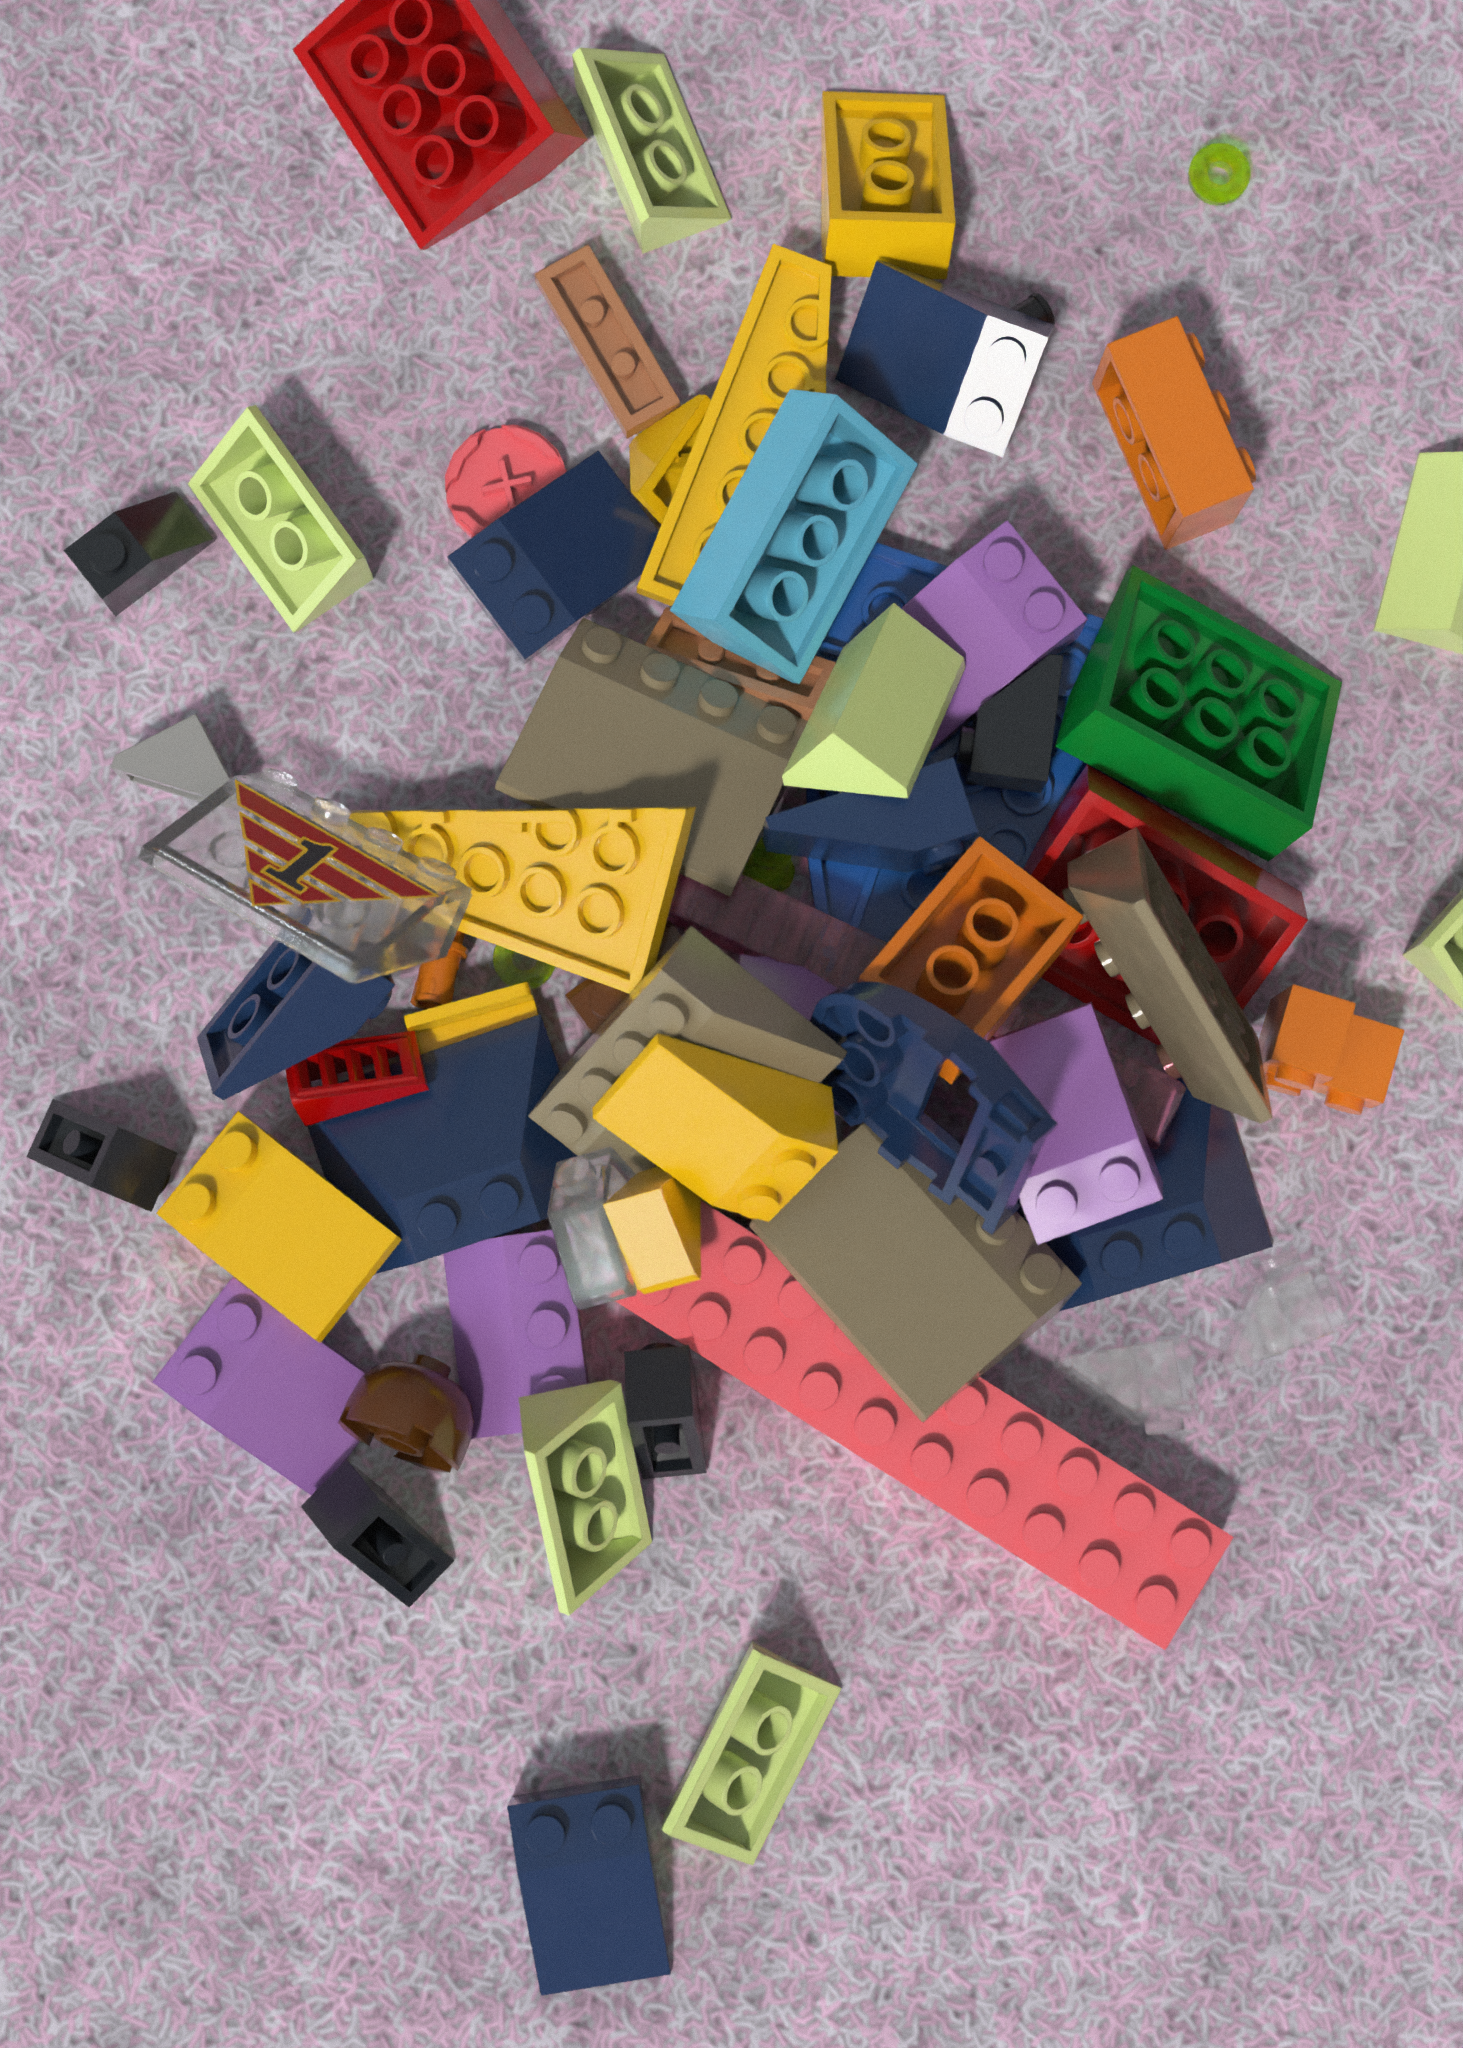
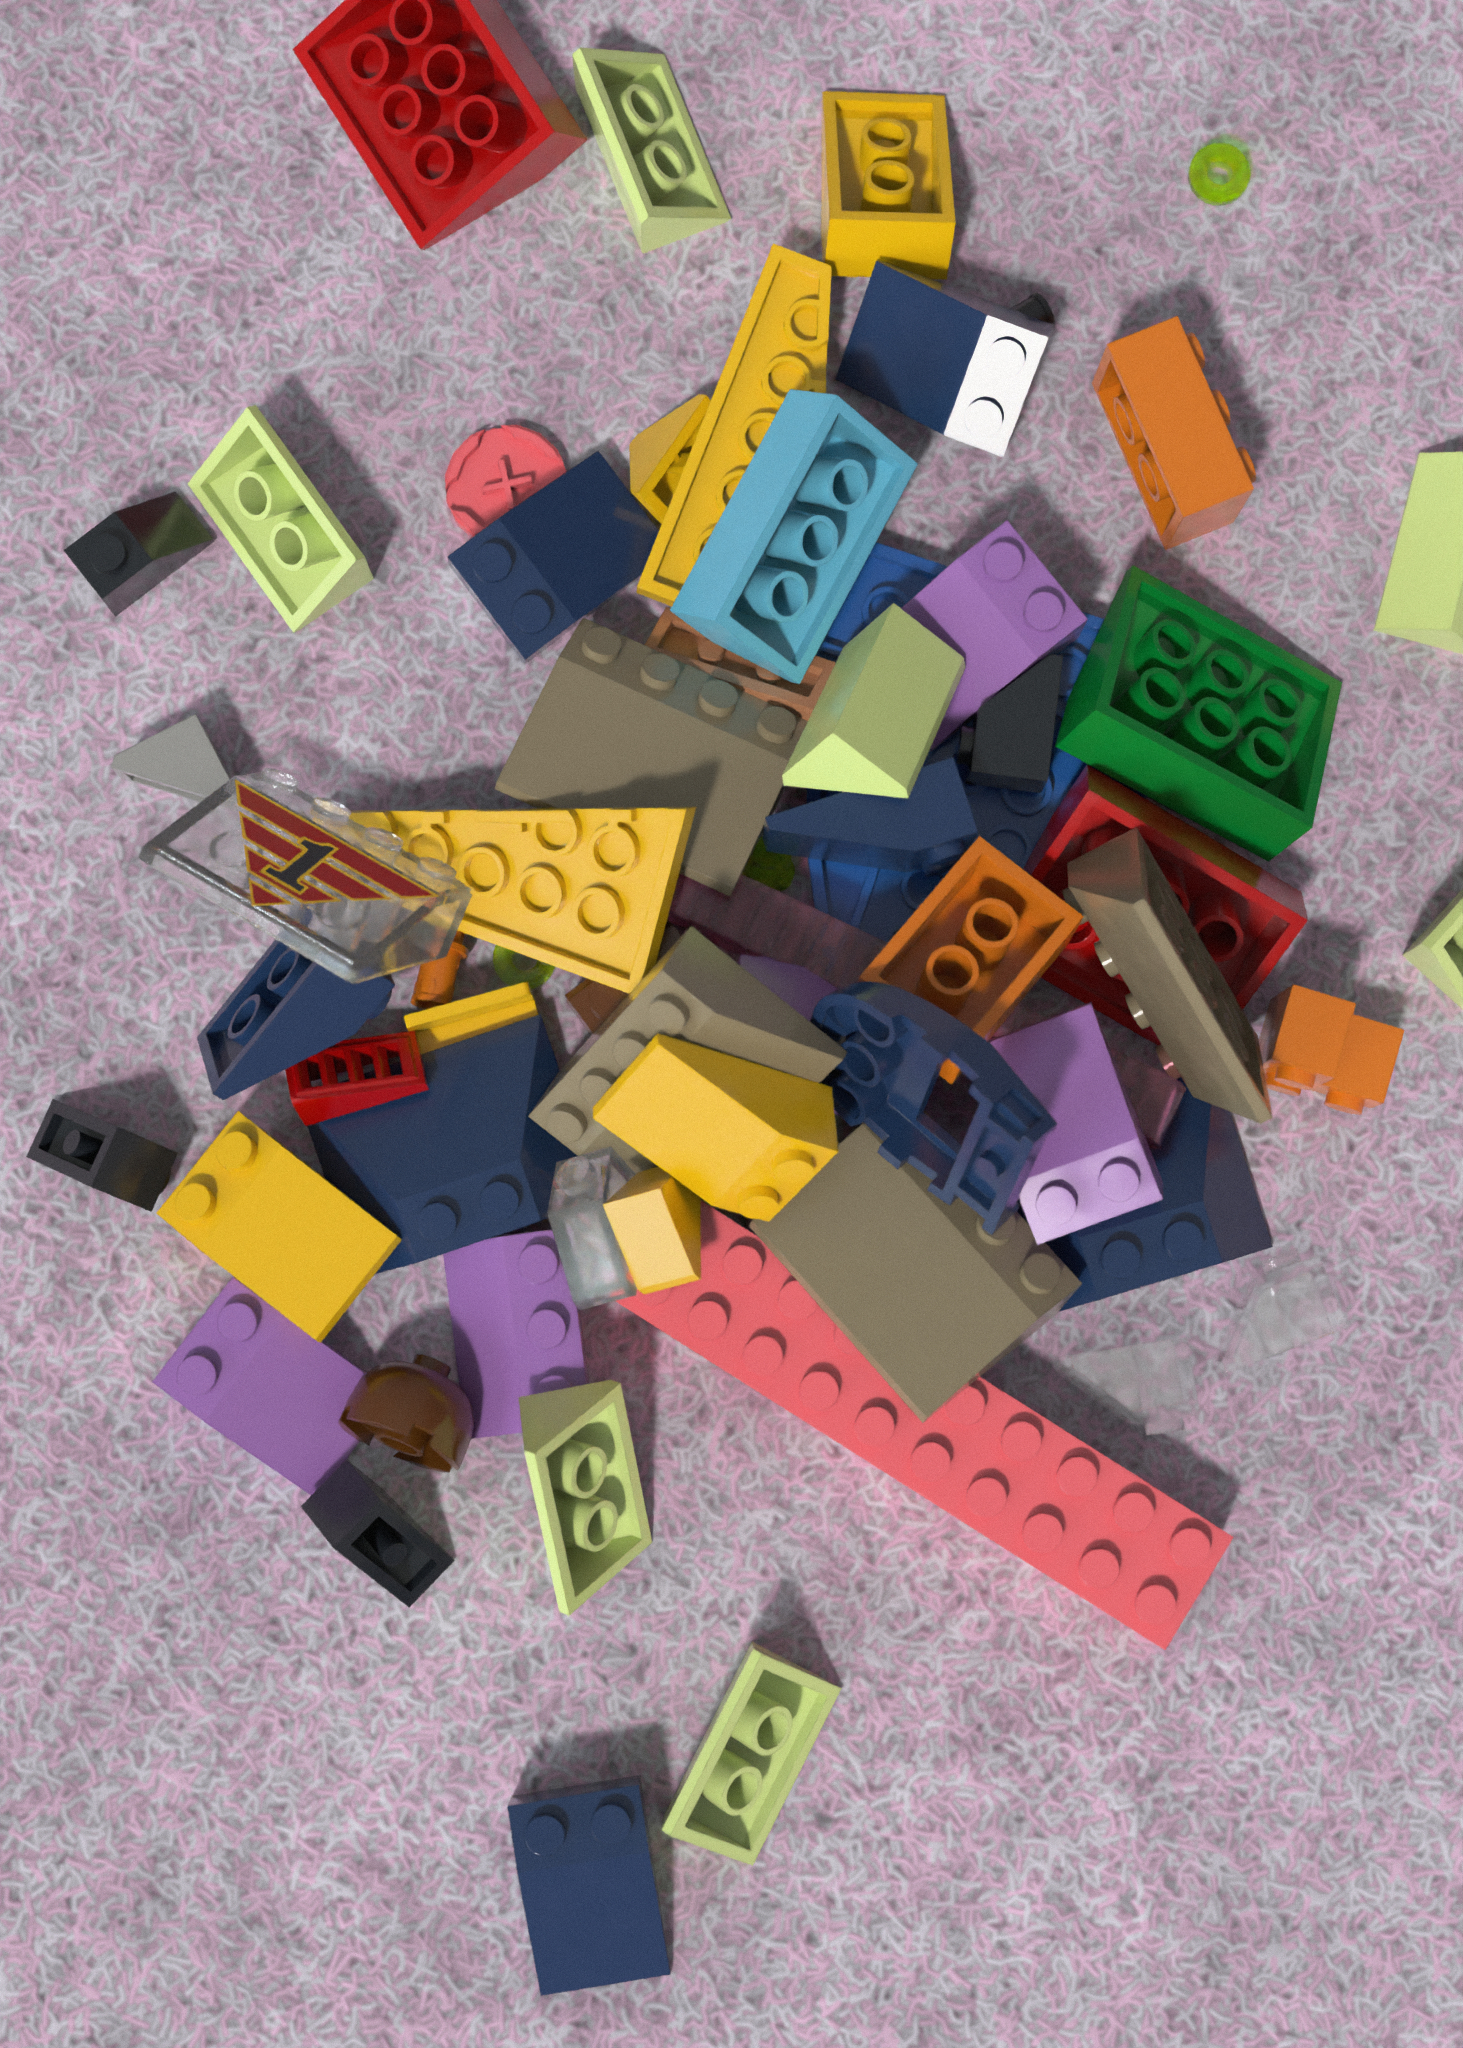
nougat plate [534,244,681,439] -> none
black slope [624,1342,707,1479] -> none

